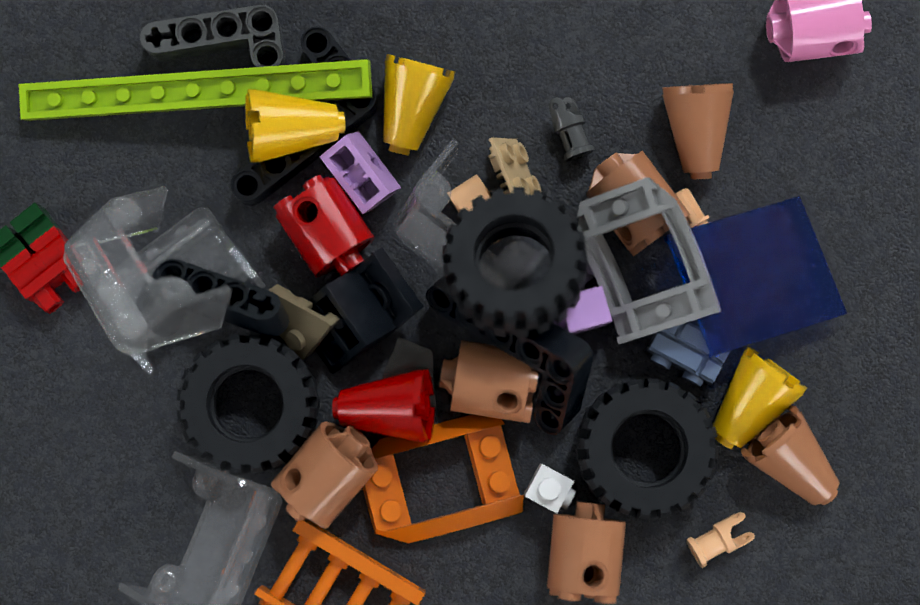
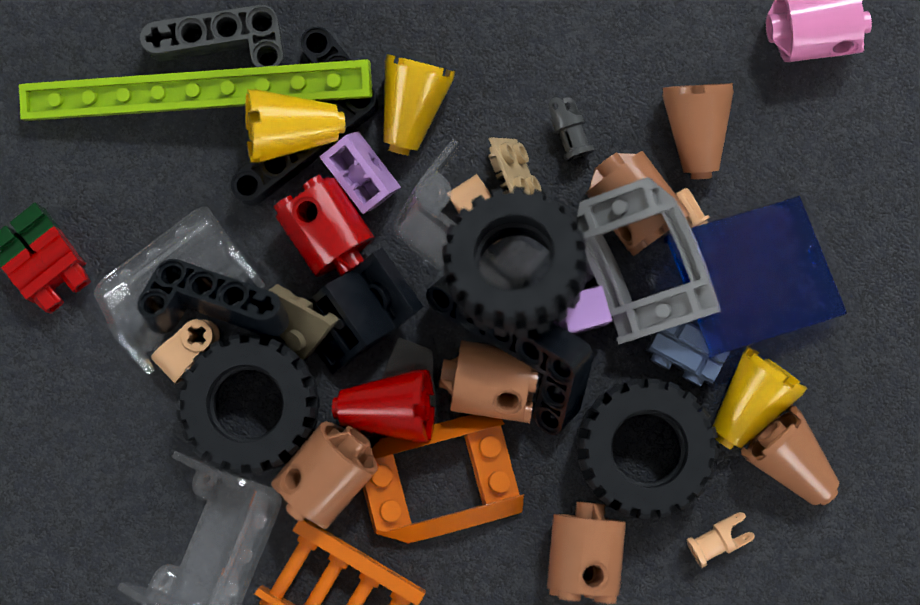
clear windscreen [63,186,232,354] -> none
white brick [524,463,576,513] -> none
none -> light nougat piece [151,319,220,384]

